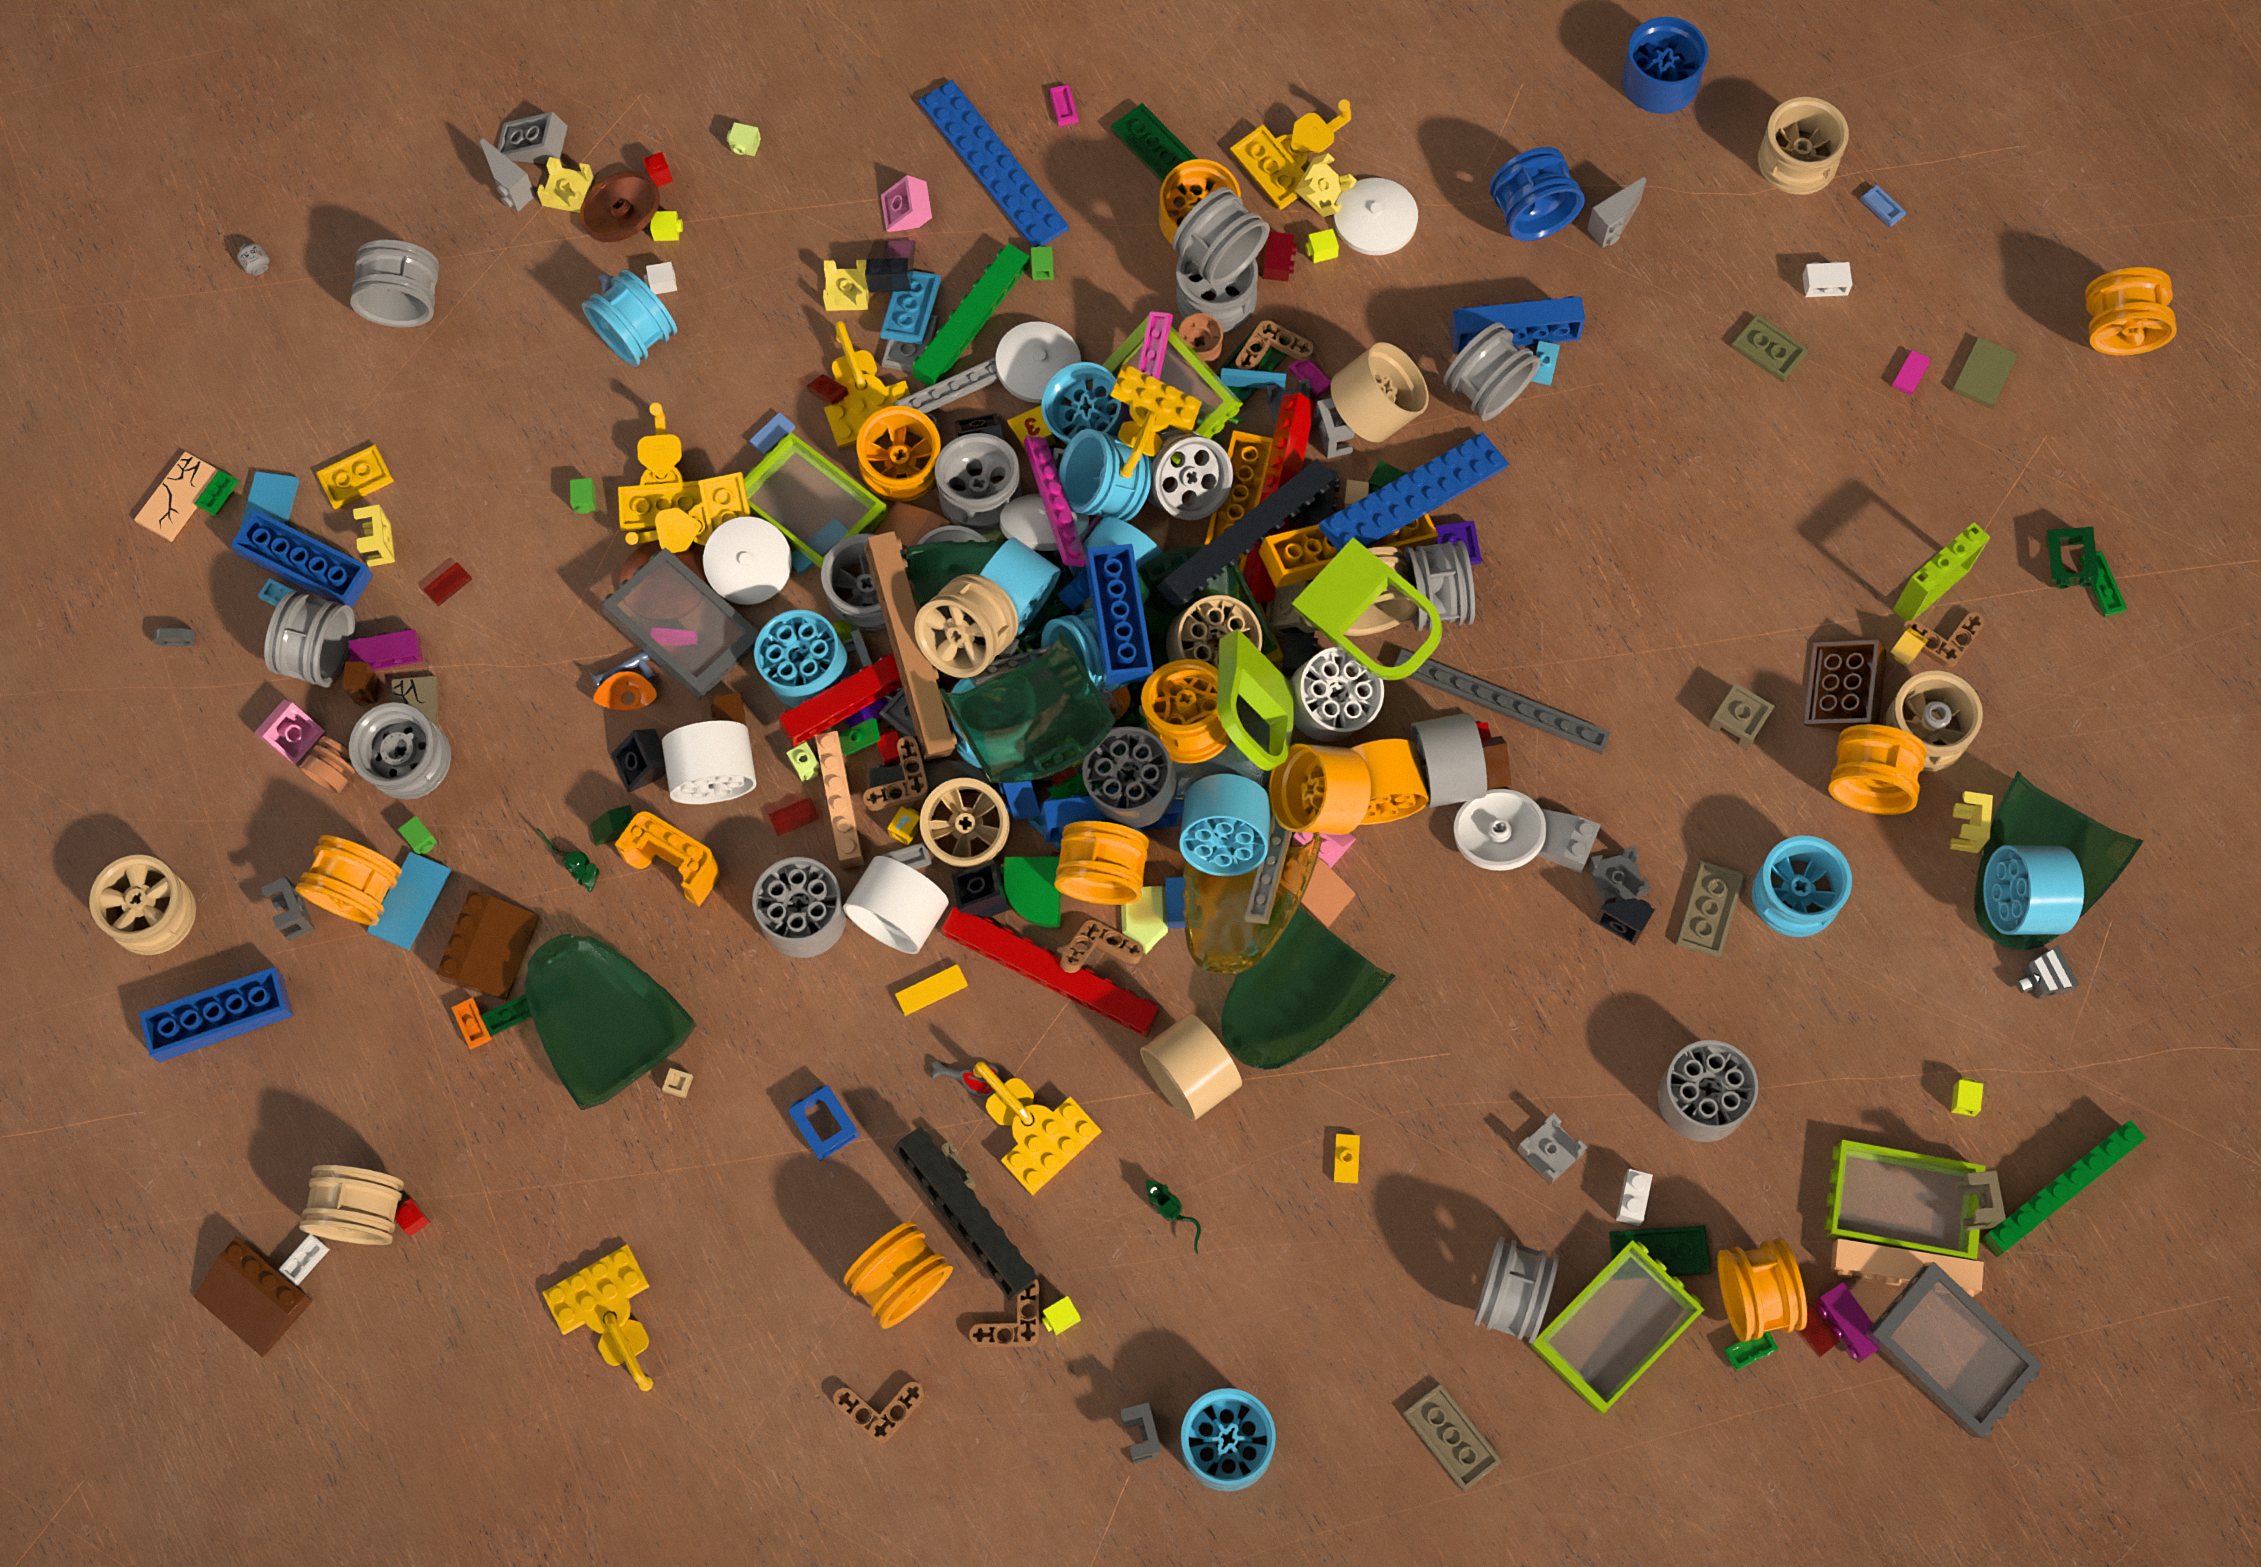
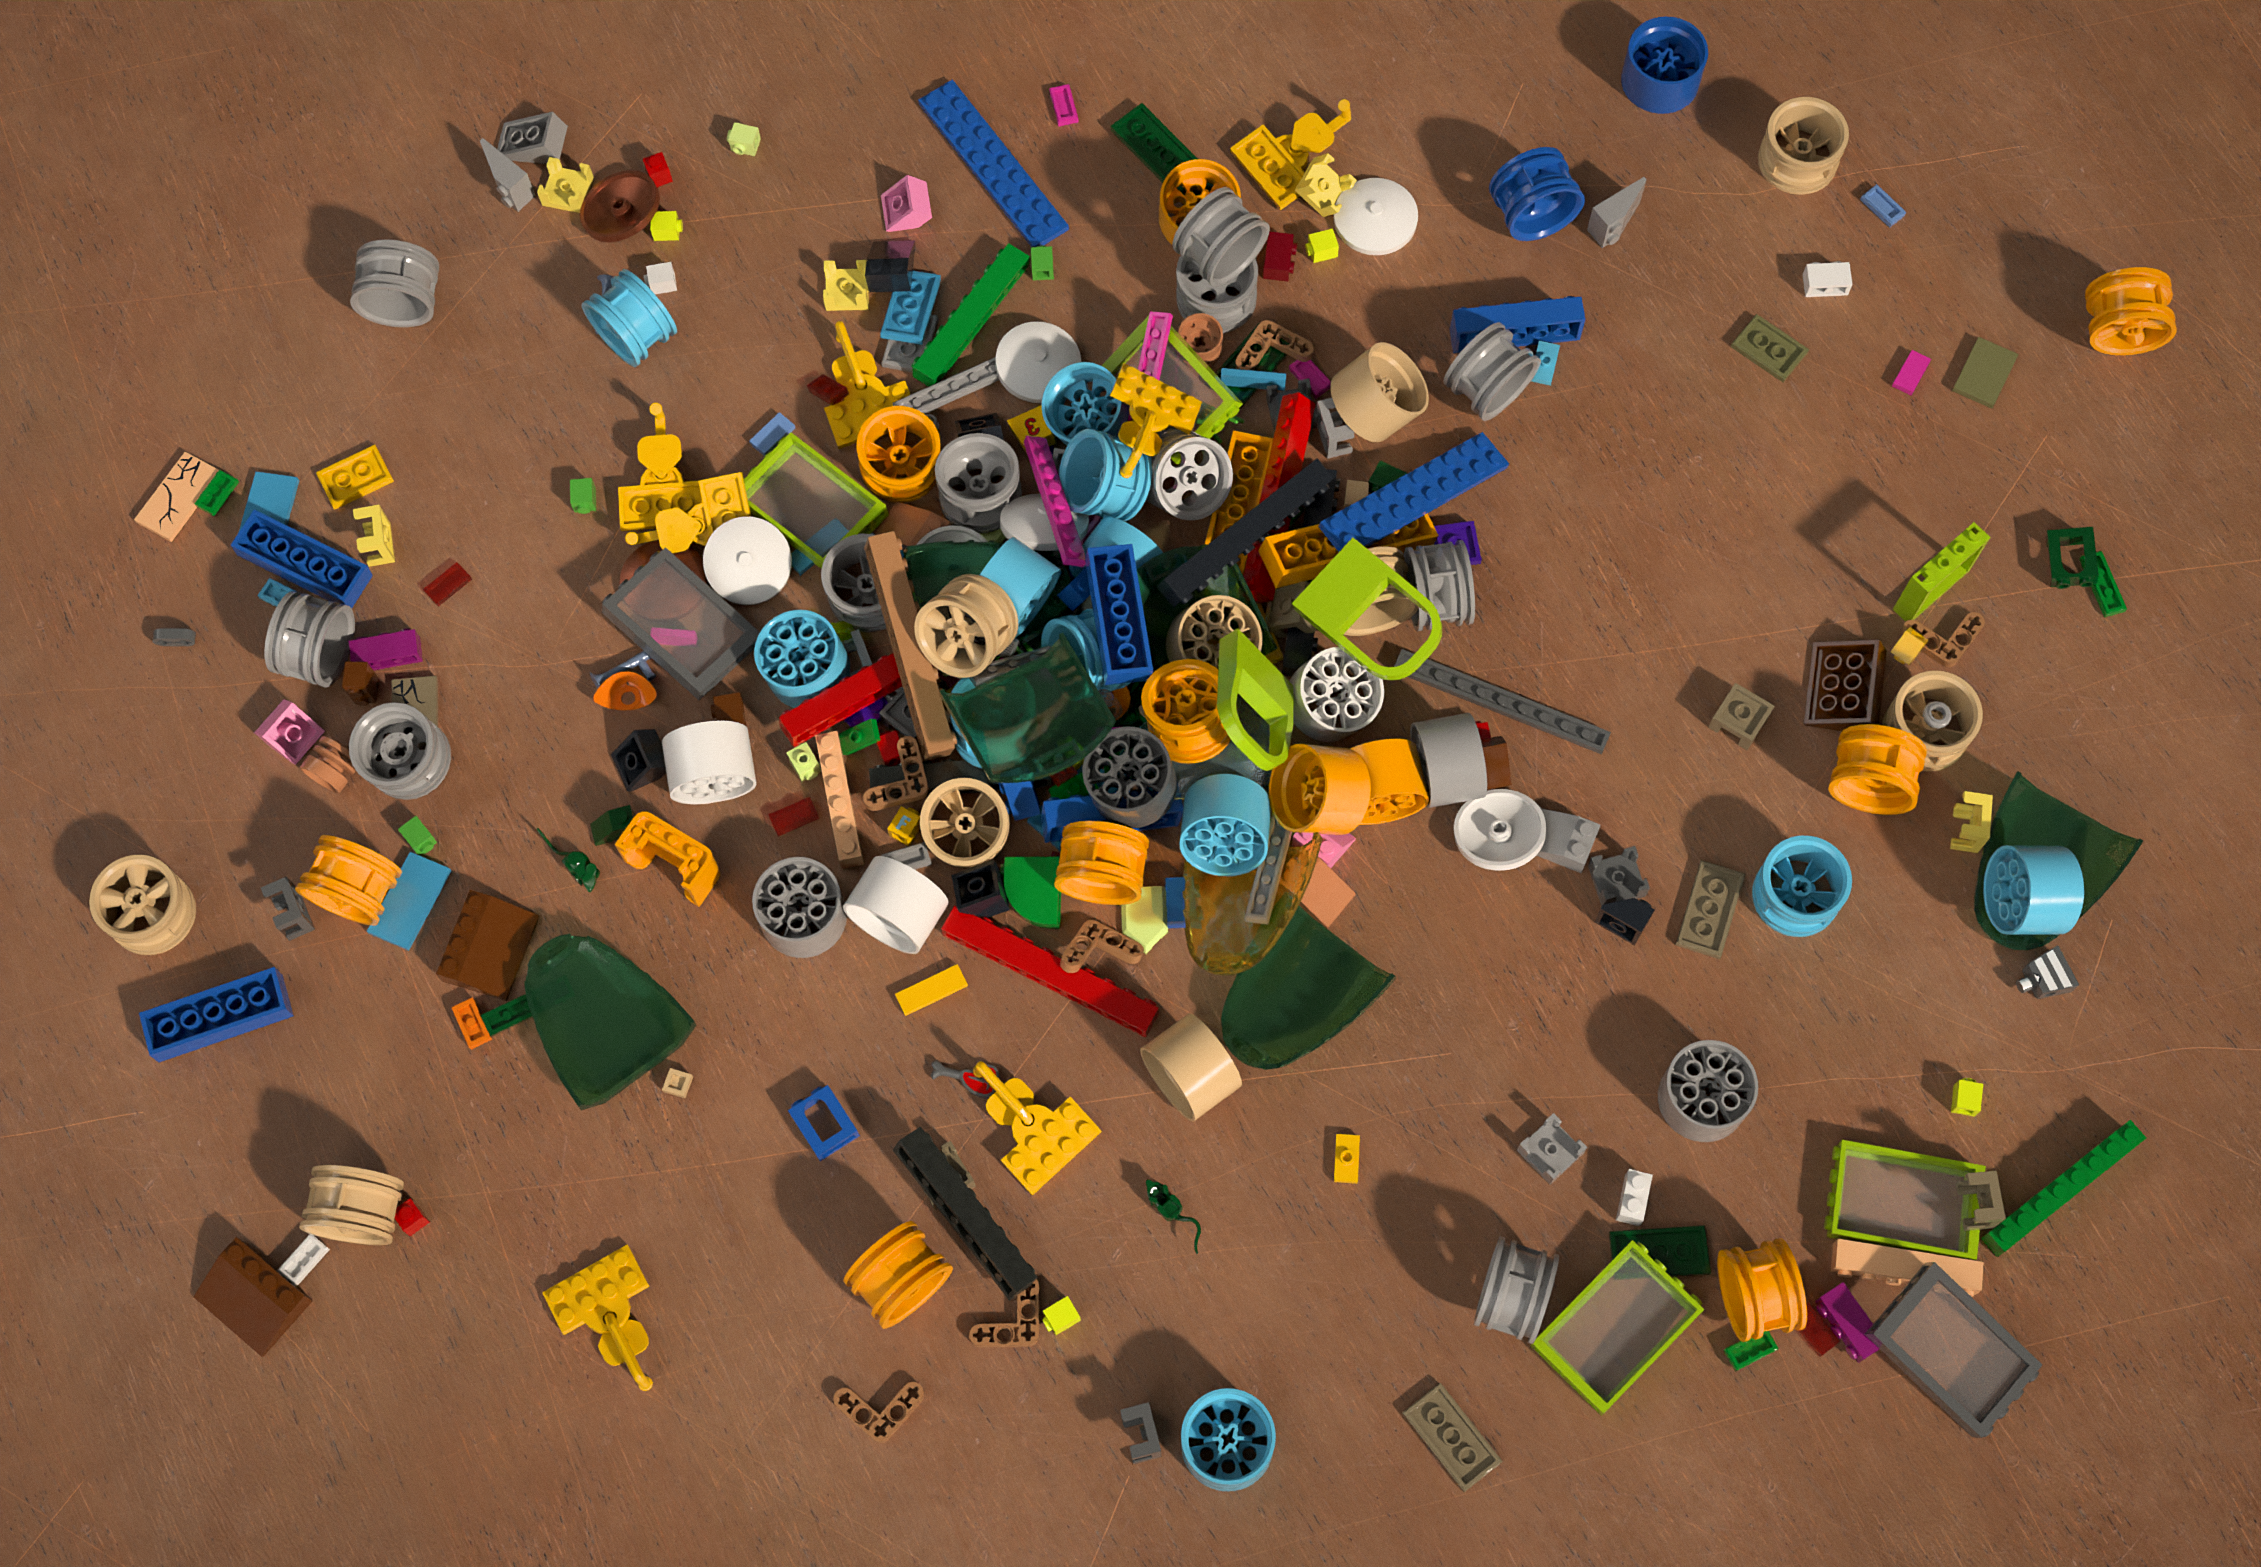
light grey head [237,243,269,275] -> none

